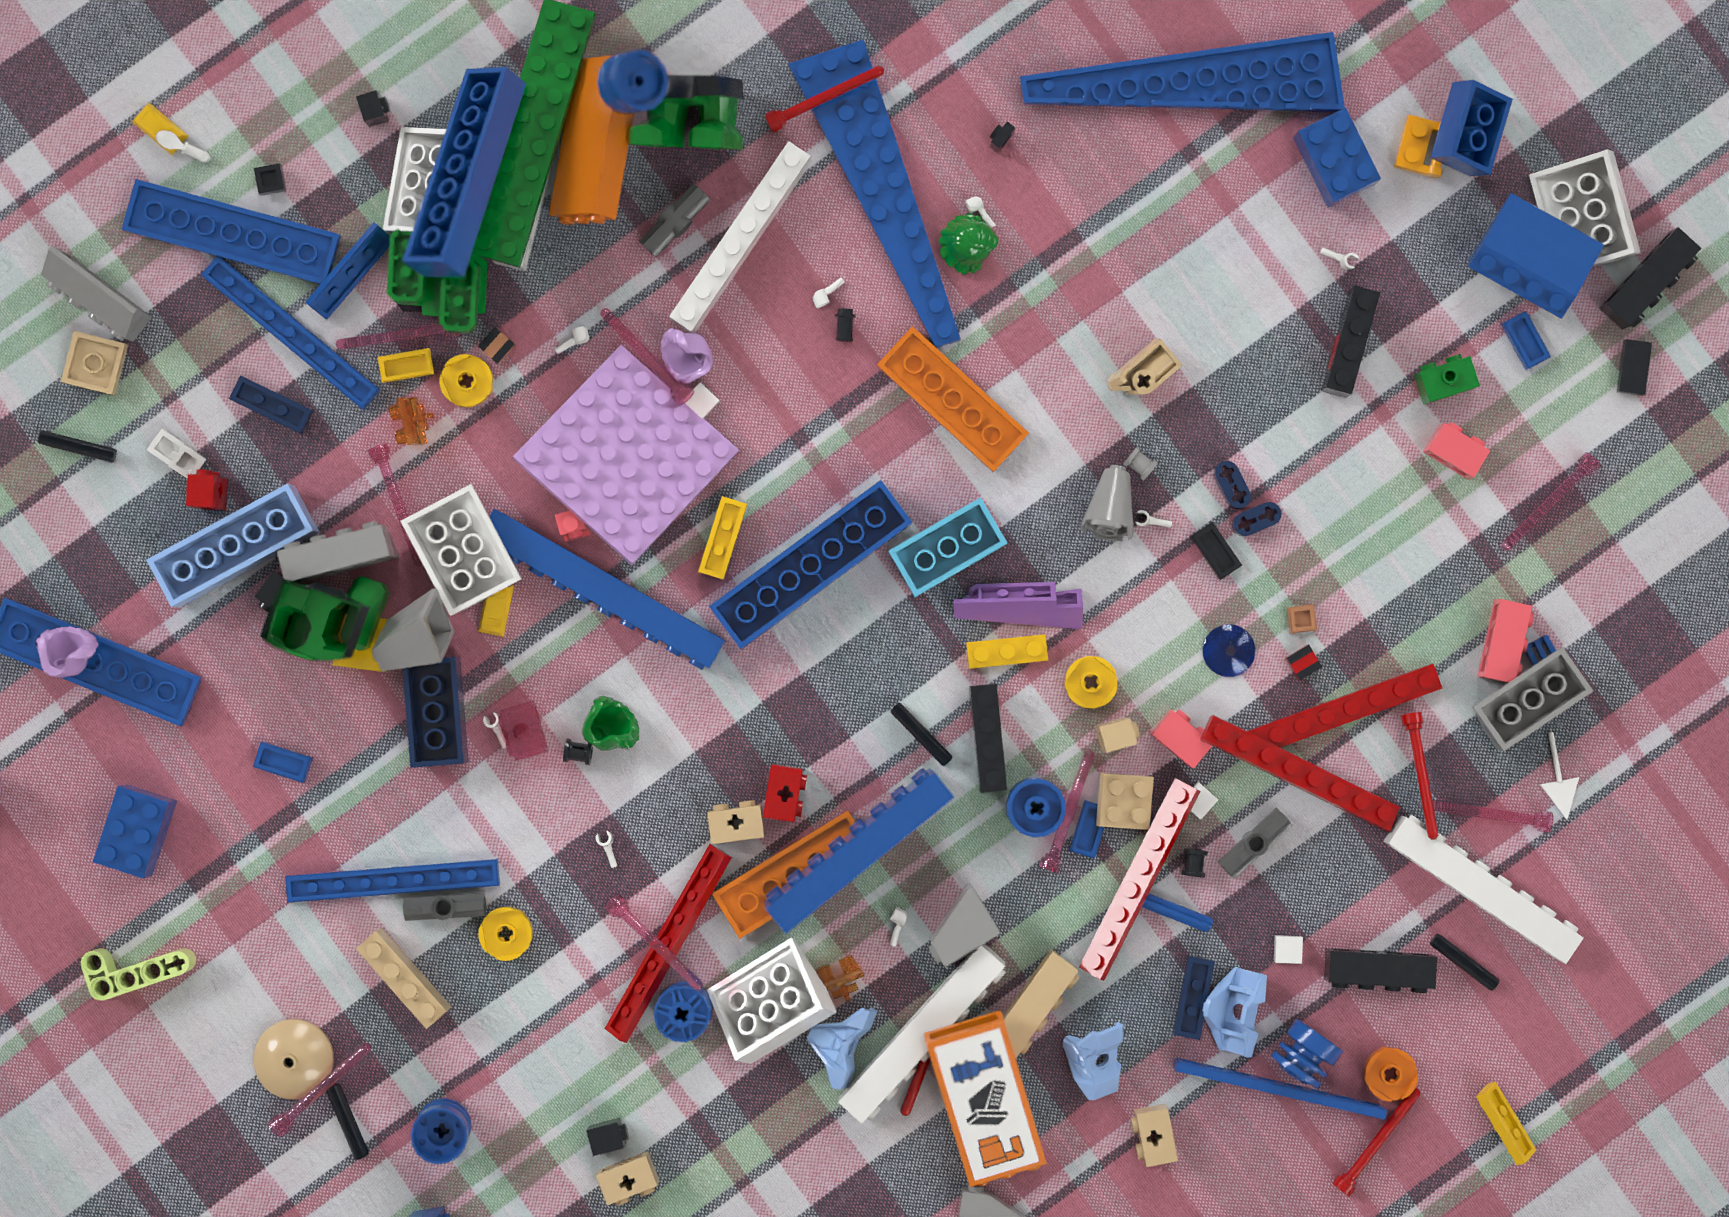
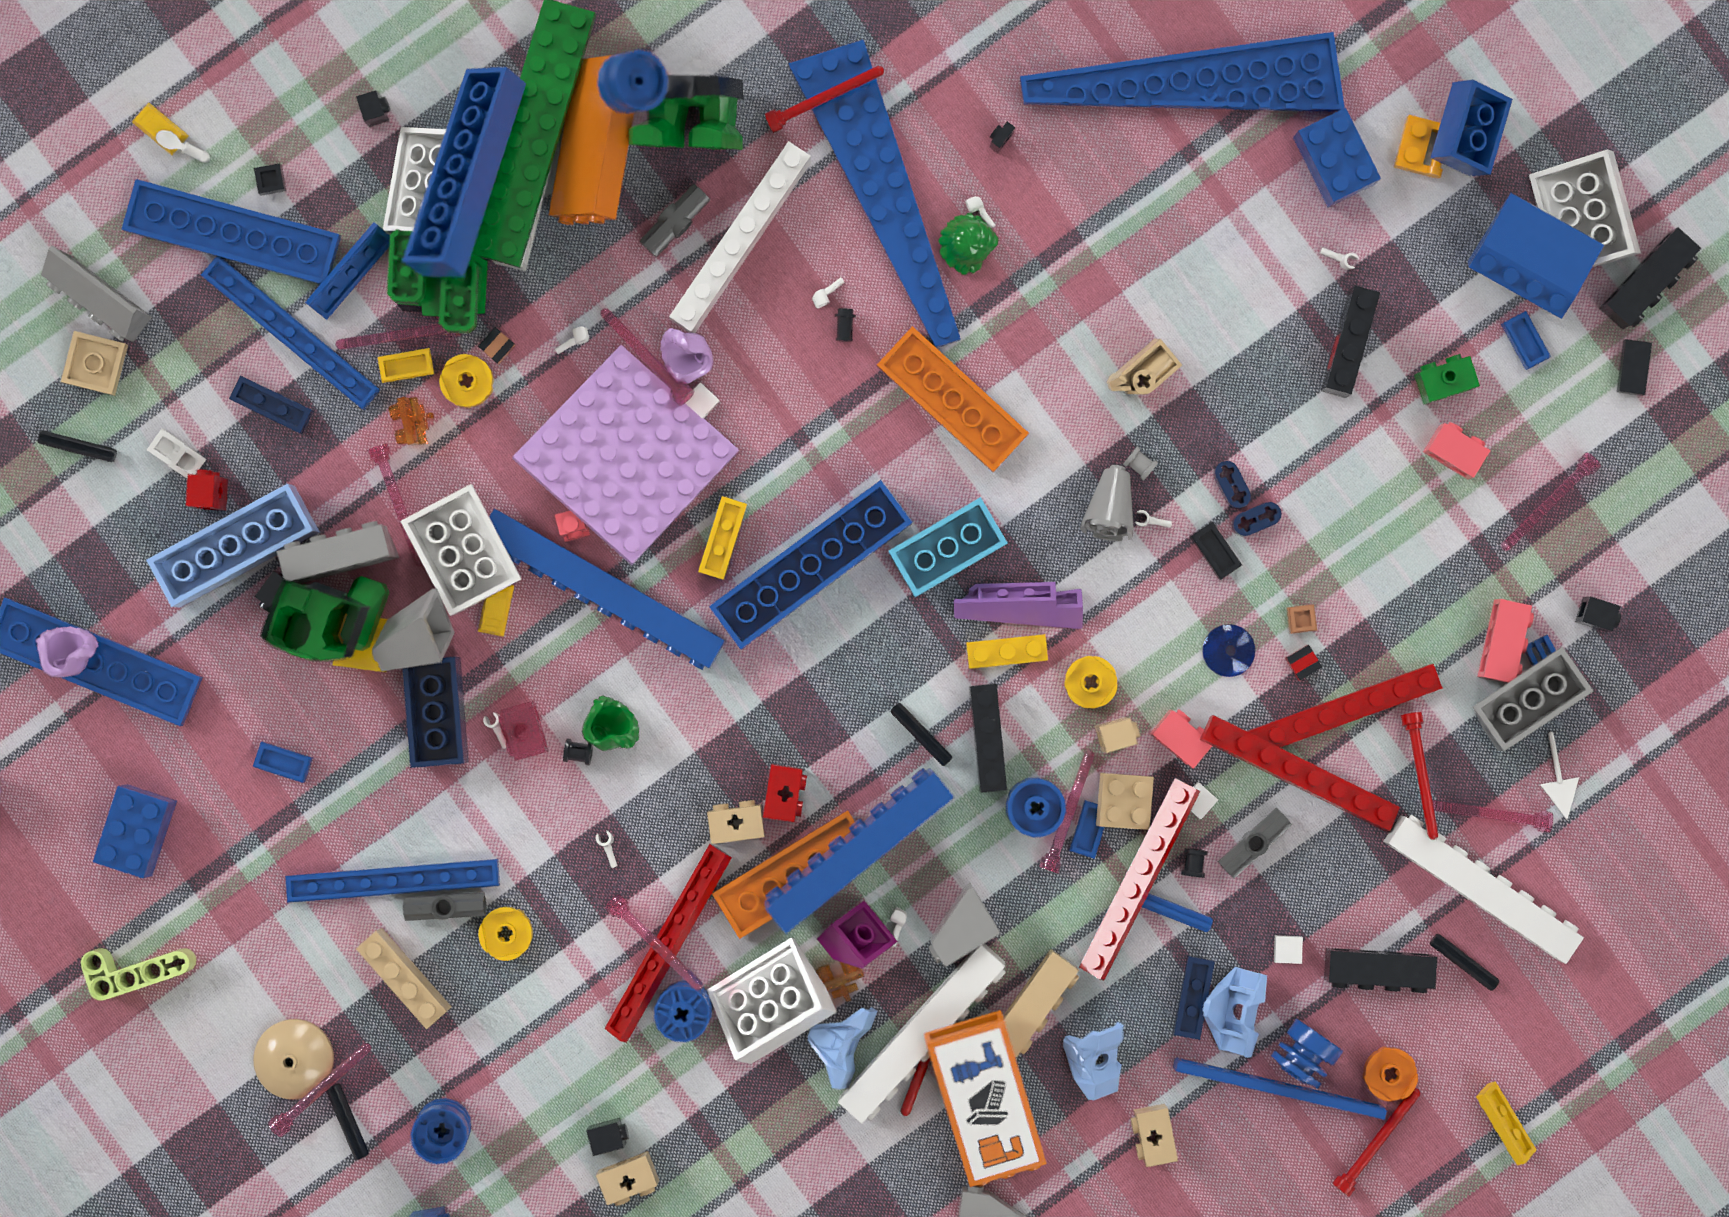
none -> magenta slope [817,901,898,969]
none -> black brick [1575,596,1621,632]

